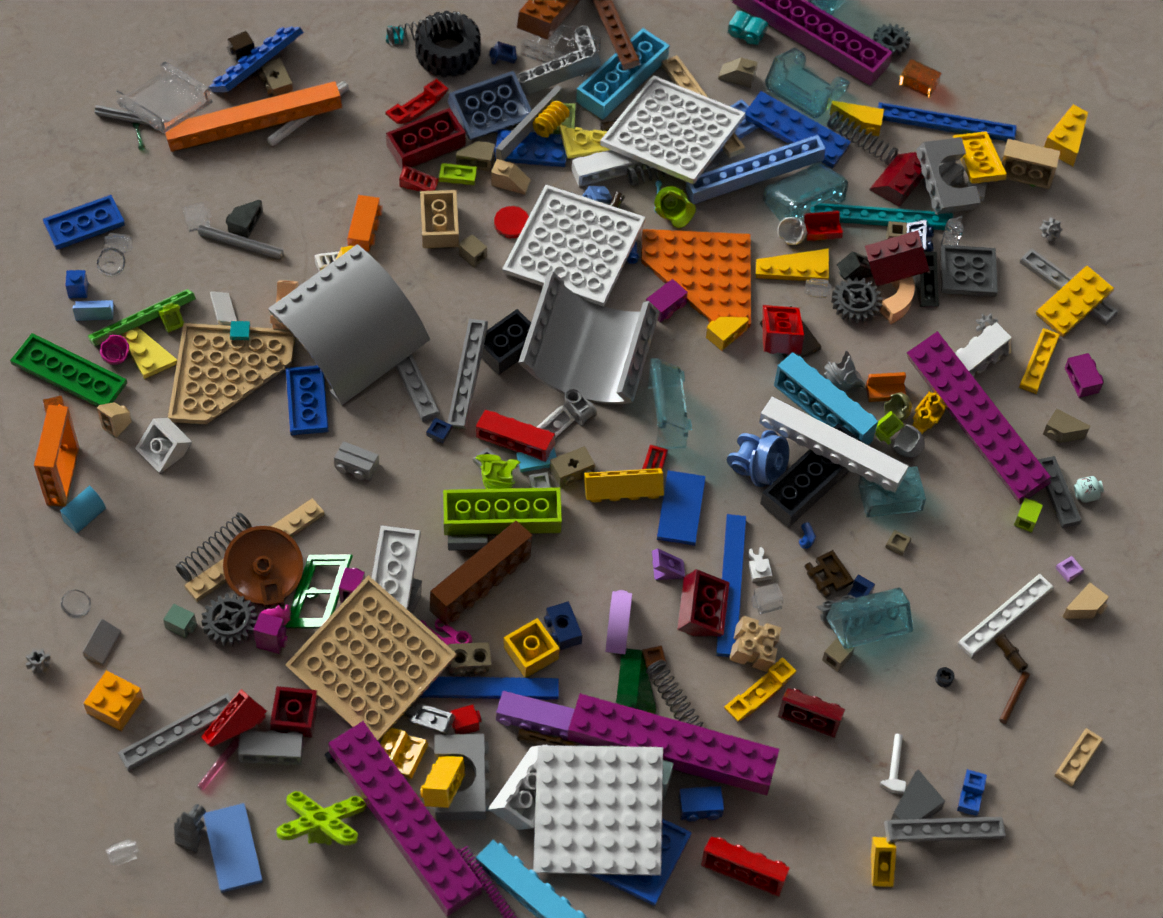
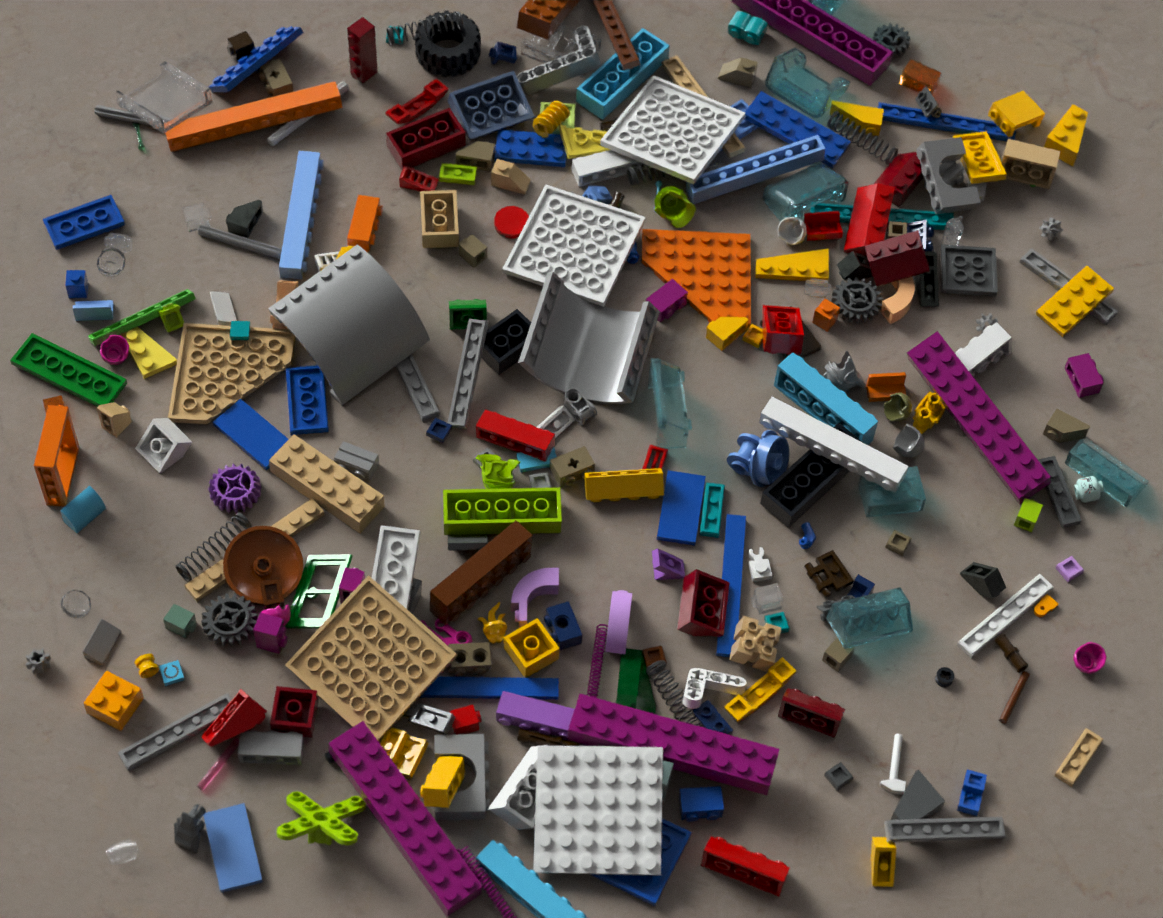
light grey tile [496,85,562,160] -> none
lime bracket [875,411,904,445] -> none
yellow tile [1019,328,1060,394] -> none
tan slope [1063,583,1109,619] -> none
none -> yellow wheel [135,653,159,678]
none -> medium azure tile [159,660,185,686]
none -> medium lavender gear [208,463,262,514]
none -> blue tile [213,399,289,471]
none -> tan brick [269,434,385,534]
none -> light blue brick [279,151,324,279]
none -> dark red brick [347,17,378,84]
none -> green slope [449,299,487,330]
none -> yellow piece [477,602,507,644]
none -> lavender arch [511,568,559,628]
none -> magenta piece [587,624,608,698]
none -> white beam [683,668,747,709]
none -> dark blue bracket [692,700,733,735]
none -> teal tile [699,482,725,538]
none -> yellow tile [742,324,763,348]
none -> teal tile [764,612,790,634]
none -> orange brick [812,299,840,332]
none -> dark grey tile [824,762,854,791]
none -> red slope [843,183,895,257]
none -> dark grey hinge [915,86,942,118]
none -> pearl dark grey slope [960,562,1007,598]
none -> yellow panel [988,90,1045,137]
none -> light orange piece [1033,594,1058,617]
none -> clear light blue slope [1065,438,1149,507]
none -> dark pink hair [1073,642,1107,674]

